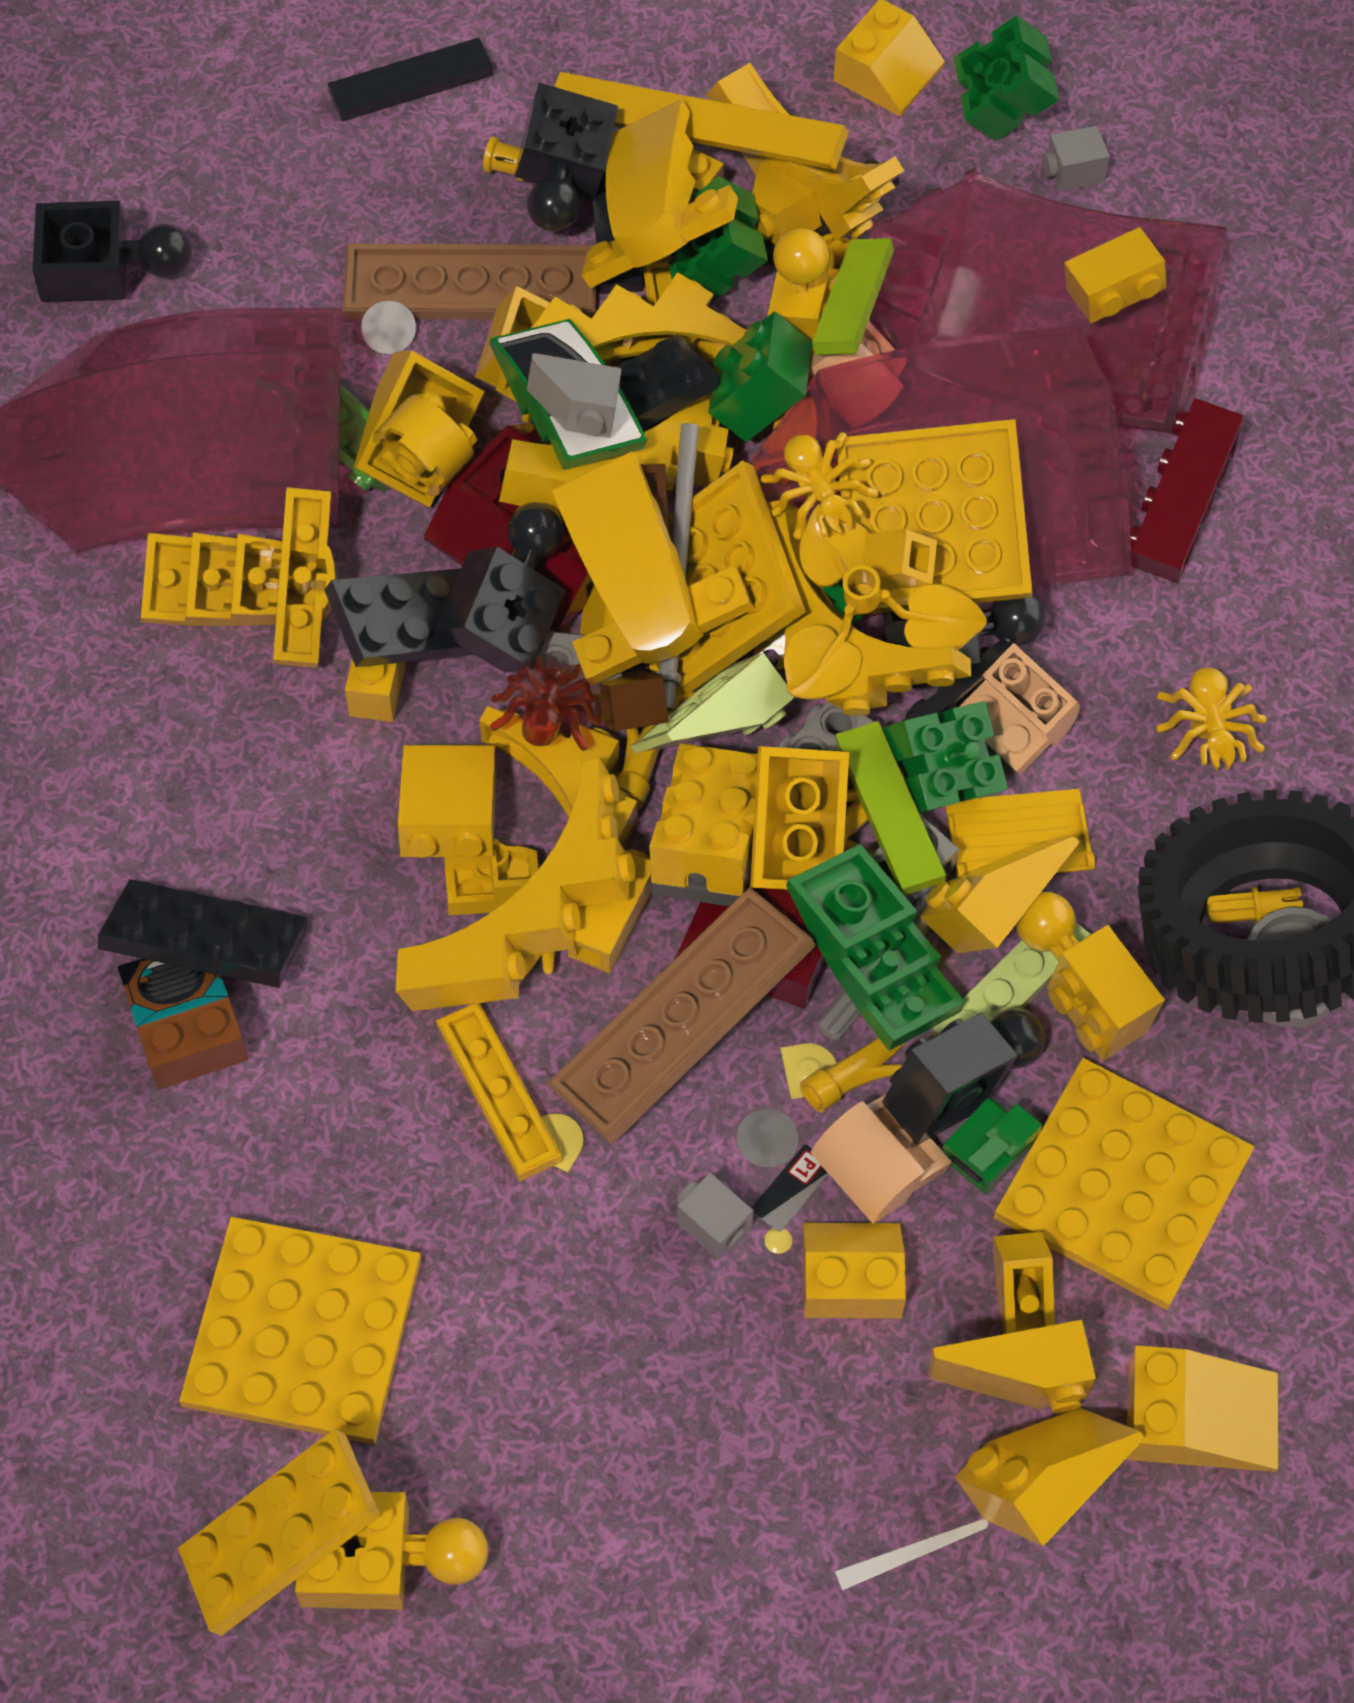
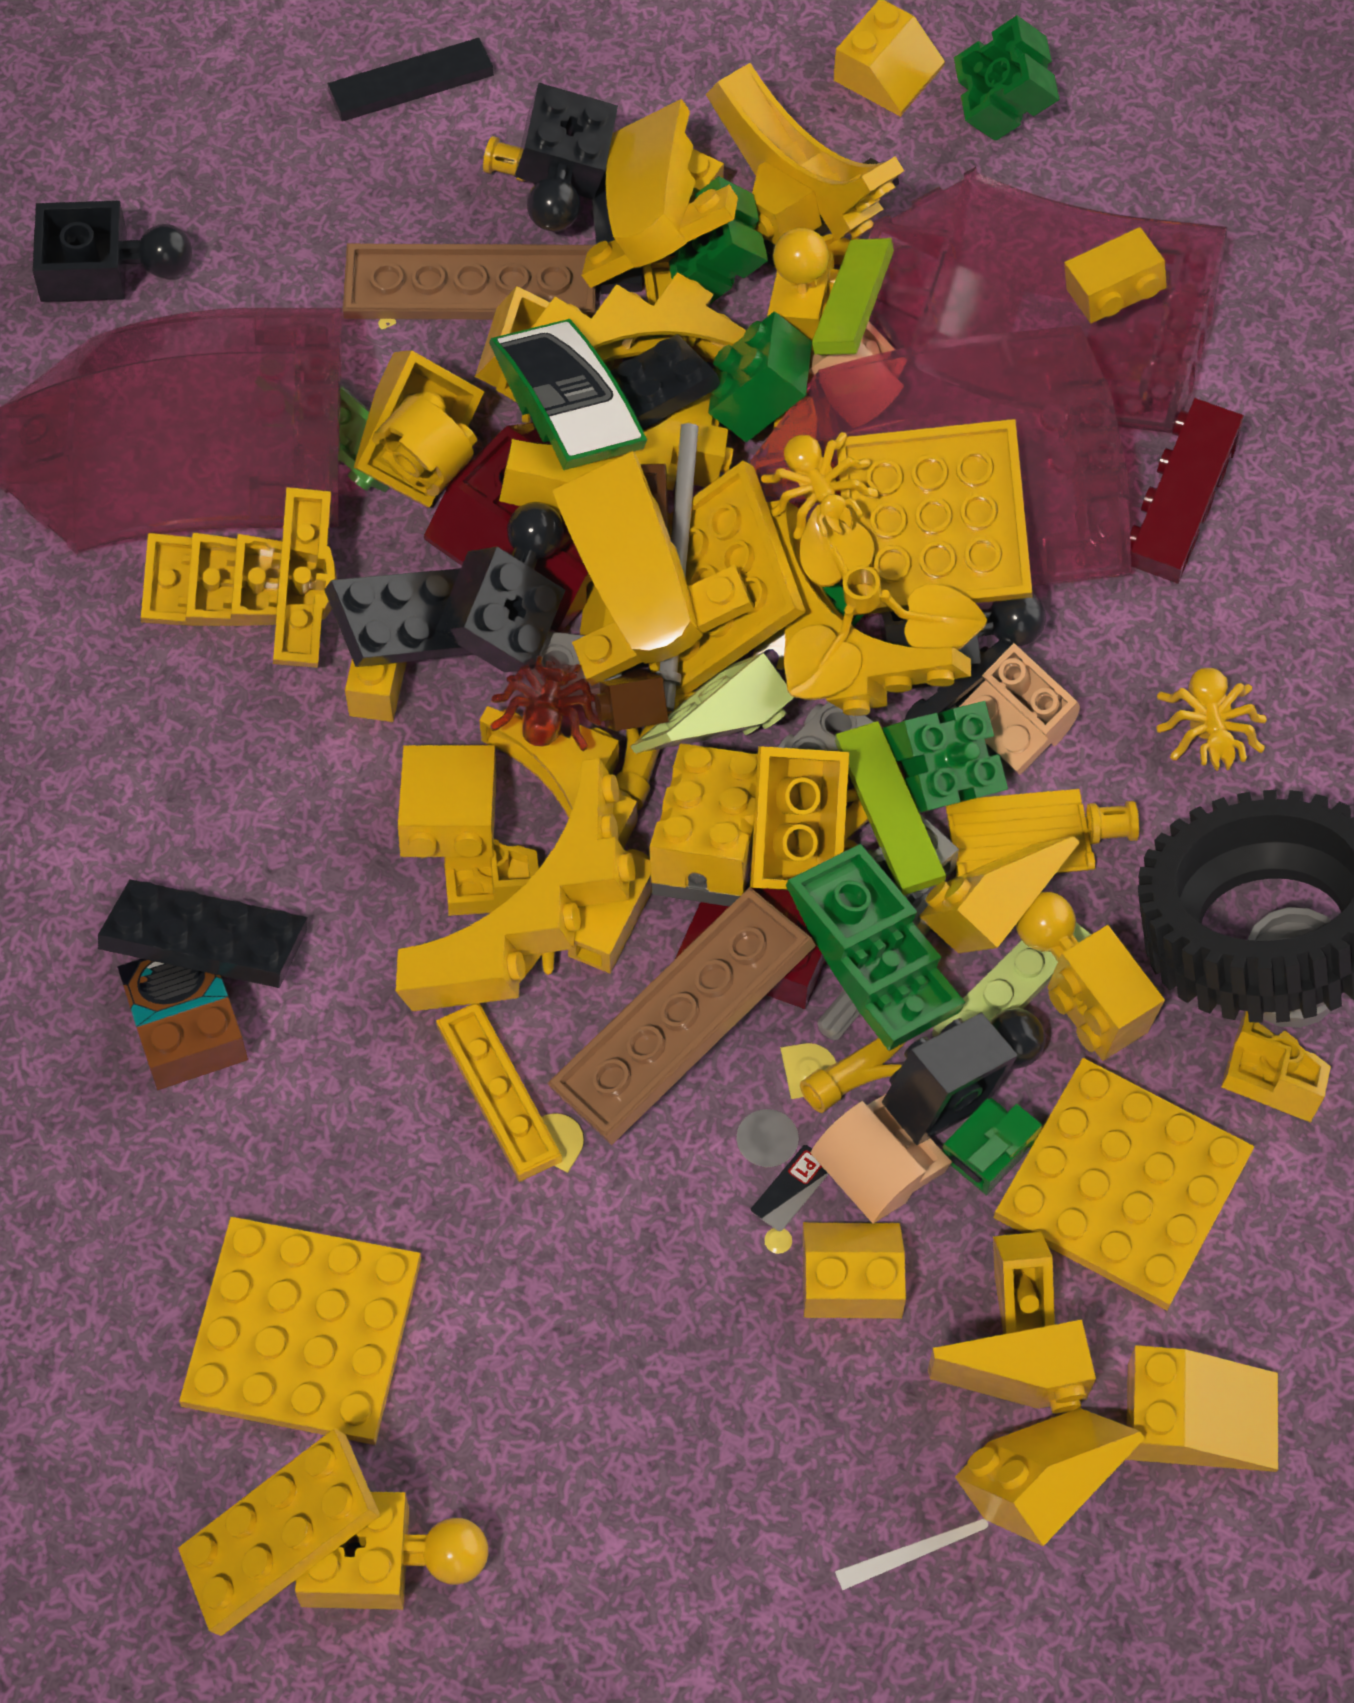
flat silver sticker [361,301,416,354] -> none
light grey slope [527,353,621,438] -> none
yellow tile [554,72,849,170] -> none
light grey brick [676,1173,753,1260] -> none
yellow brick [863,529,937,589] -> none
light grey brick [1042,125,1110,192] -> none
yellow axle [1207,887,1303,924] -> none
none -> yellow bush [1086,801,1139,844]
none -> yellow slope [1221,1011,1331,1123]

